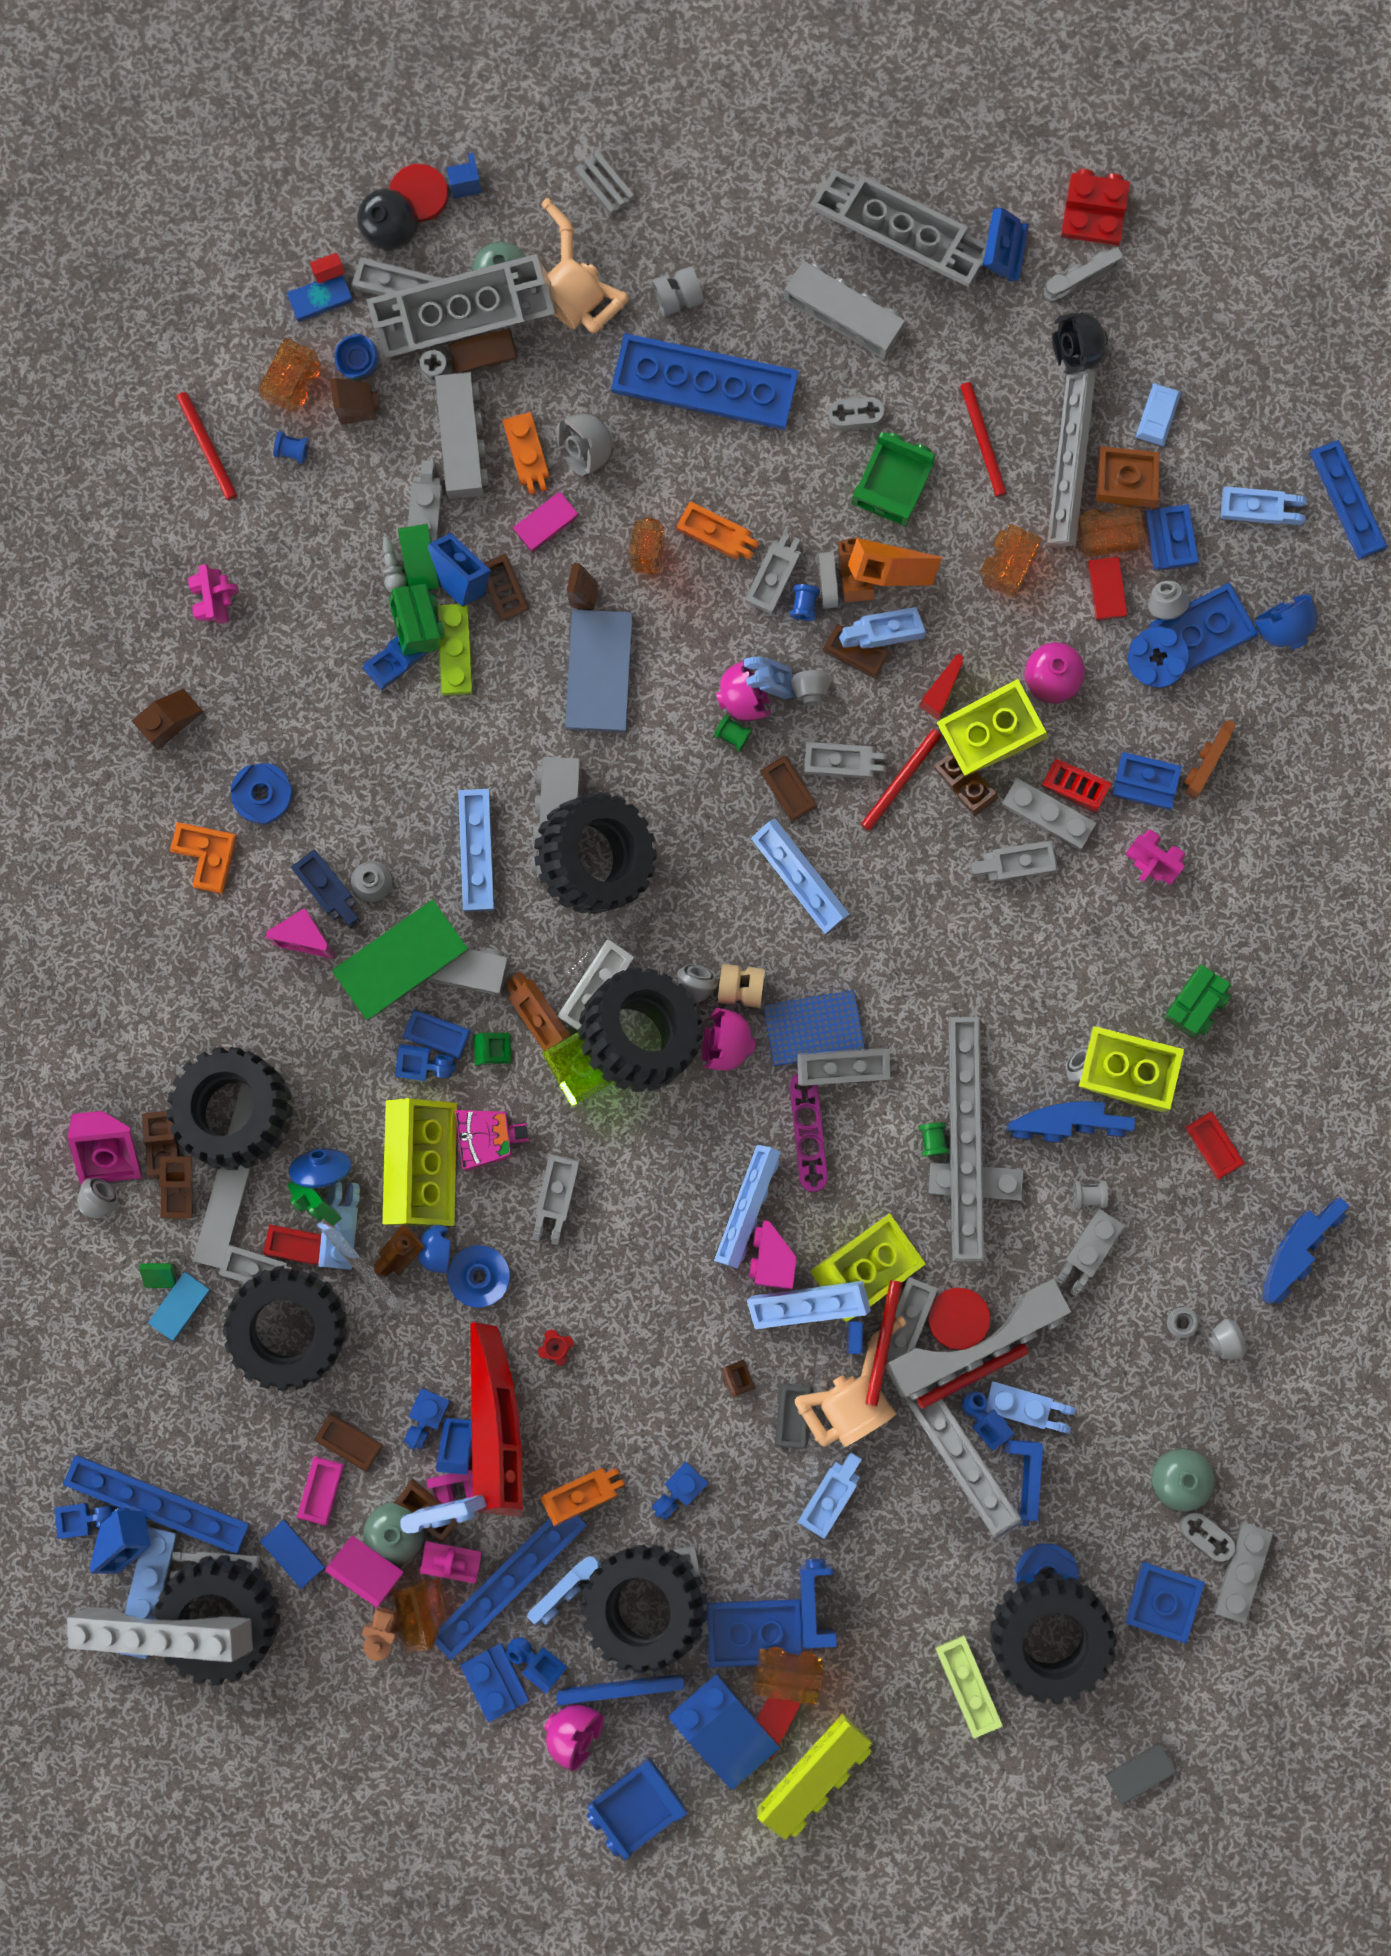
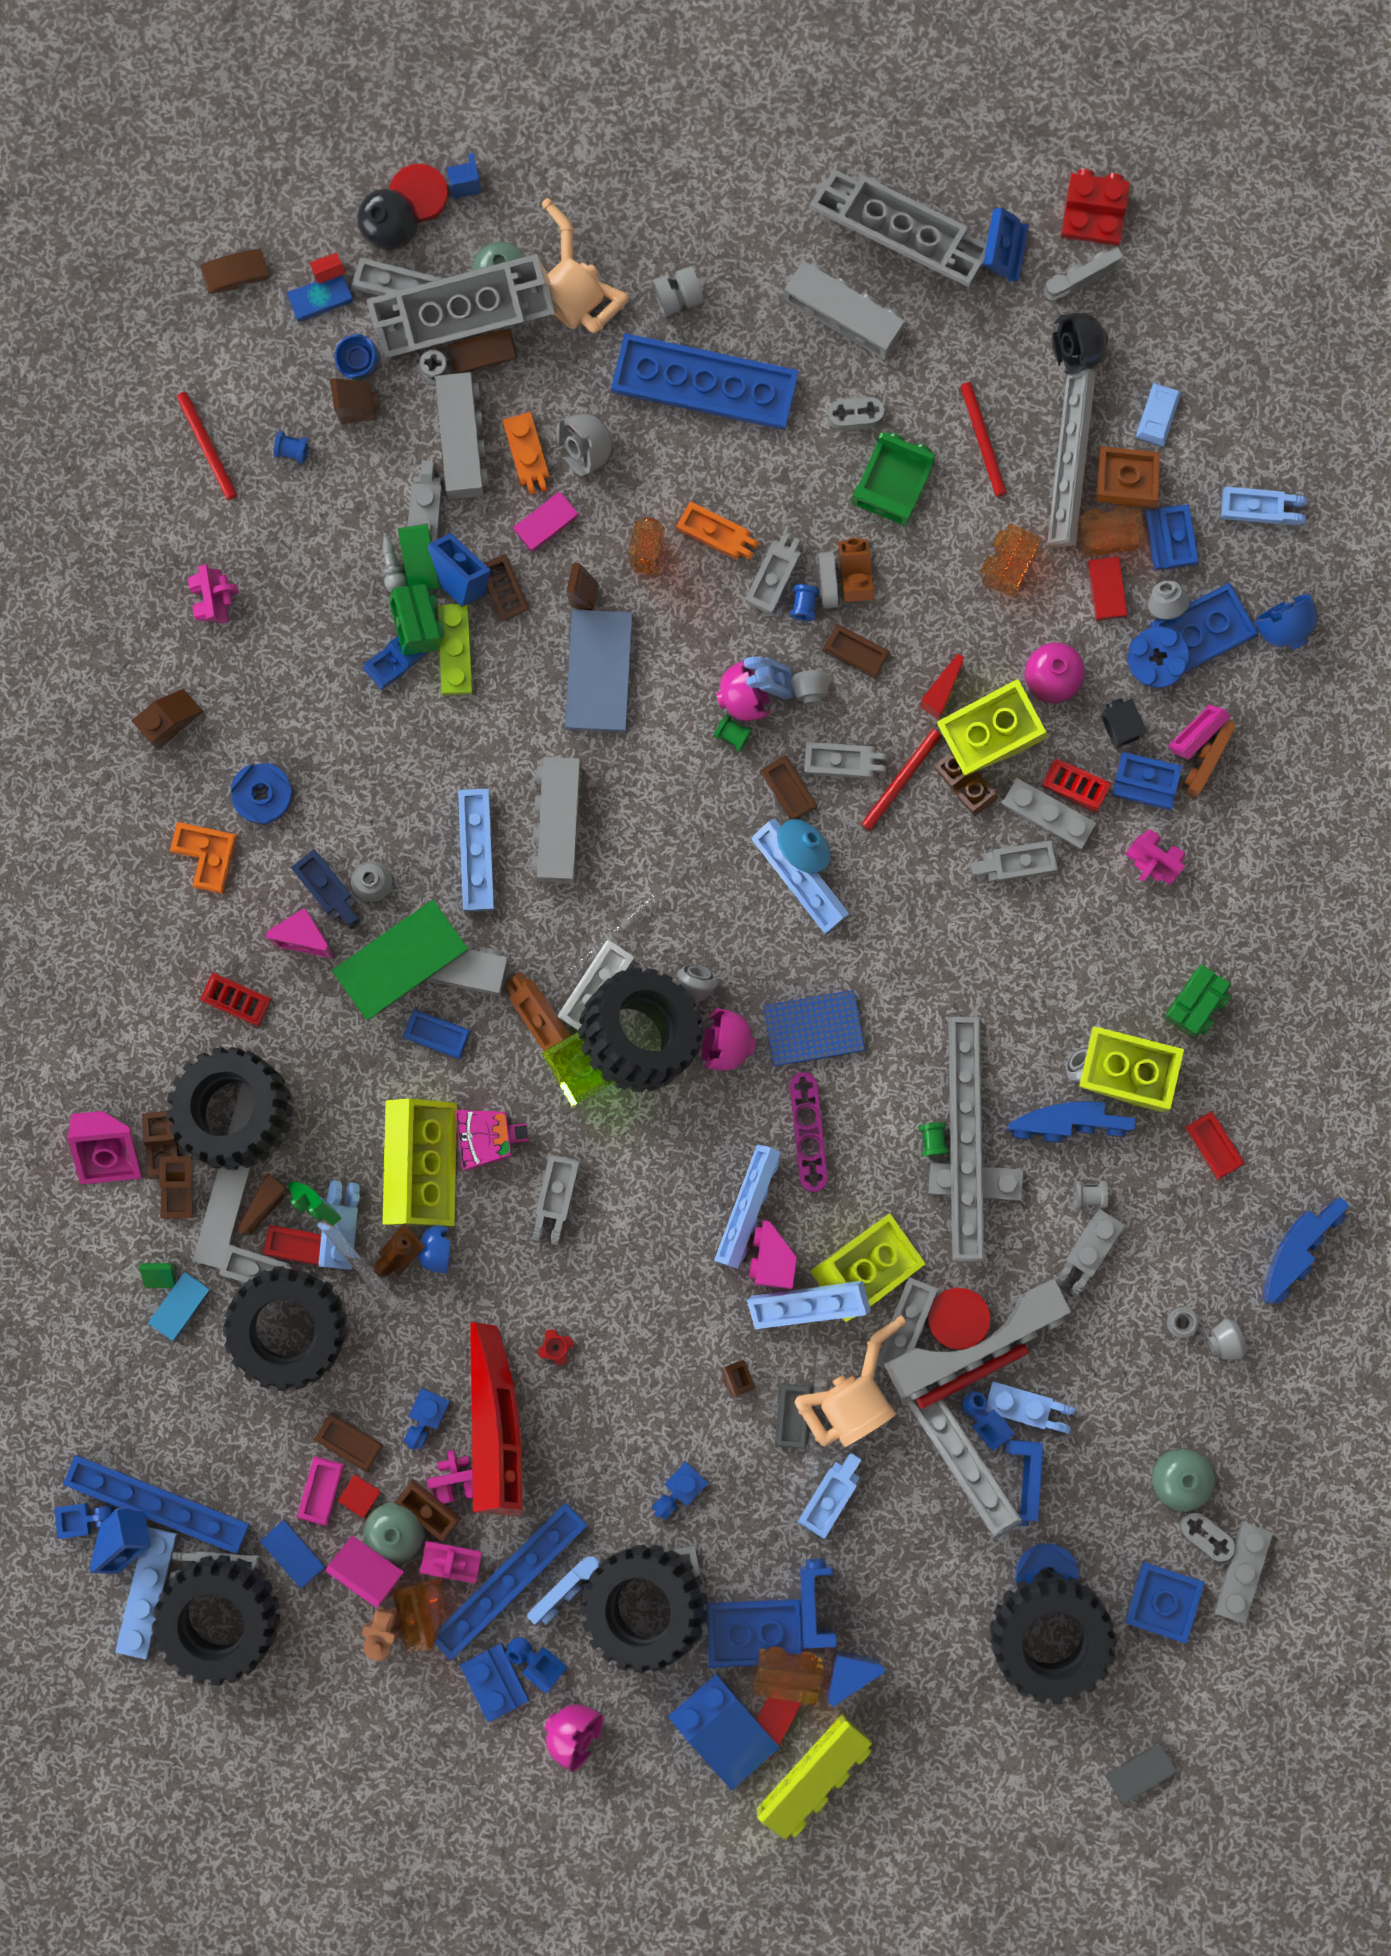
light grey arch [67,1607,253,1662] -> none
light grey cone [77,1178,118,1218] -> none
clear orange brick [258,338,321,412] -> none
blue dish [289,1148,351,1188] -> none
blue plate [395,1044,456,1081] -> none
light blue hinge [400,1495,486,1534] -> none
blue tile [436,1418,472,1475] -> none
blue dish [448,1245,510,1308] -> none
green slope [473,1033,512,1066] -> none
black tyre [534,792,657,914] -> none
orange hinge [540,1468,625,1527] -> none
blue tile [556,1674,685,1705] -> none
light grey tile [575,151,634,216] -> none
blue panel [586,1757,687,1860] -> none
tan wheel [717,964,765,1008] -> none
light grey plate [797,1048,890,1086] -> none
light blue hinge [839,607,926,648] -> none
blue tile [847,1322,863,1354] -> none
orange slope [848,538,942,586] -> none
red bar [865,1280,902,1407] -> none
yellowish green plate [935,1635,1003,1739] -> none
blue tile [1309,440,1388,560] -> none
none -> reddish brown slope [200,248,269,294]
none -> red slope [200,972,271,1027]
none -> reddish brown slope [238,1173,289,1236]
none -> red tile [338,1474,382,1518]
none -> dark azure dish [777,819,831,873]
none -> blue slope [826,1650,886,1707]
none -> black brick [1100,698,1147,749]
none -> dark pink tile [1168,705,1231,759]

